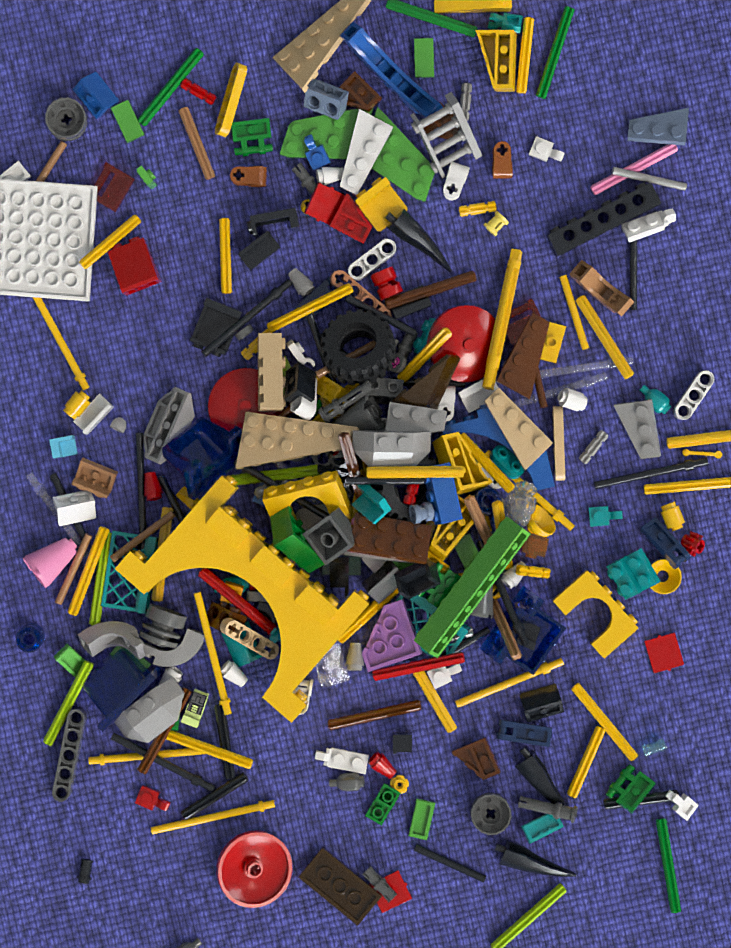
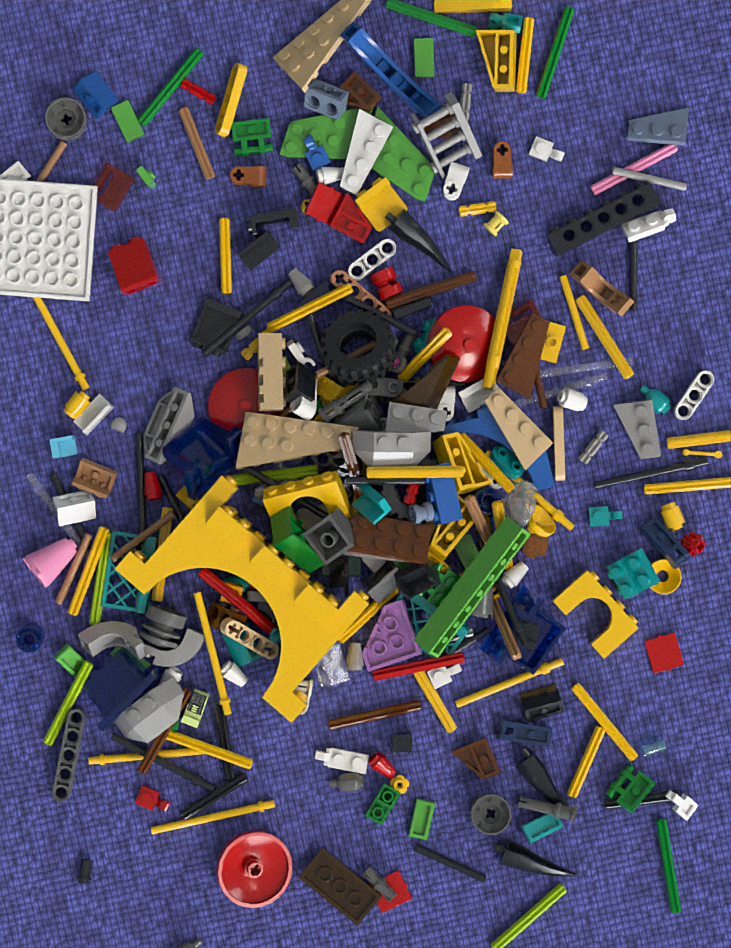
yellow axle [79,215,141,269] -> none
yellow axle [515,565,551,579] -> none

